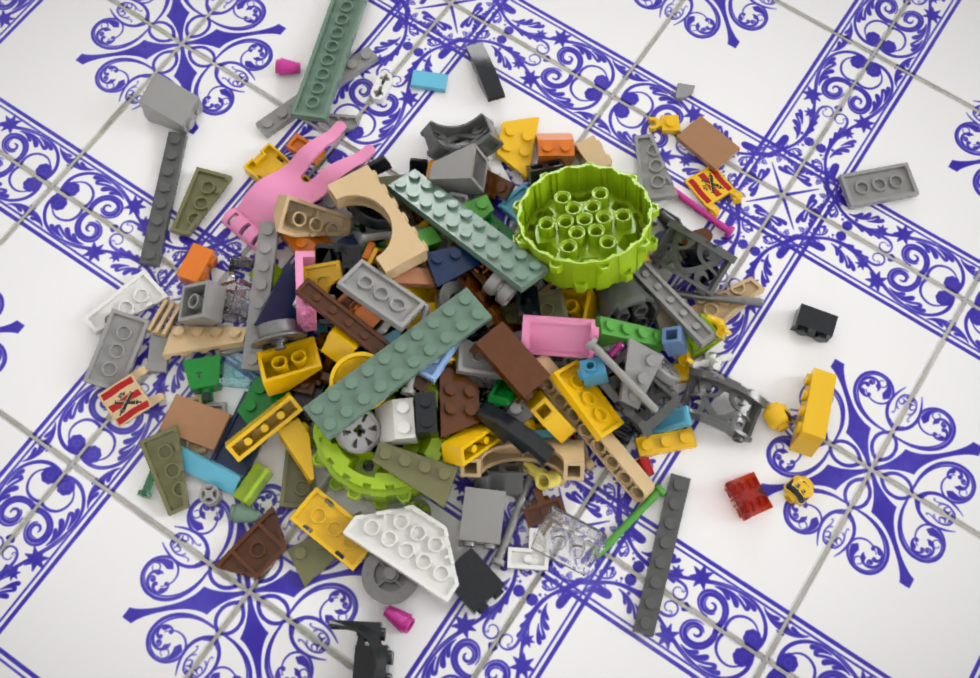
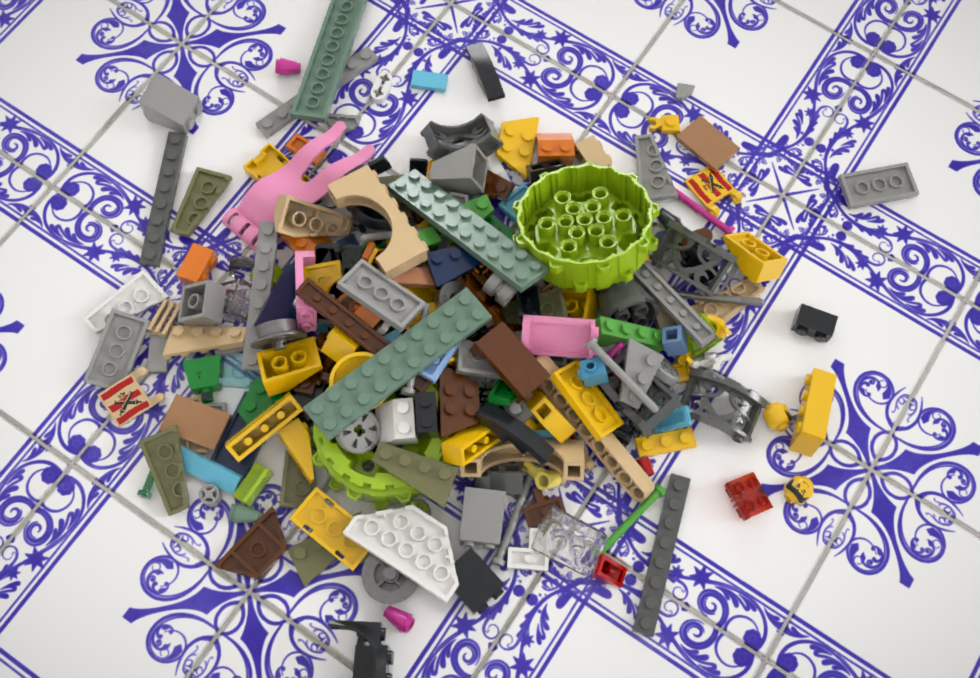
none -> red slope [591,554,627,588]
none -> yellow slope [723,231,788,283]

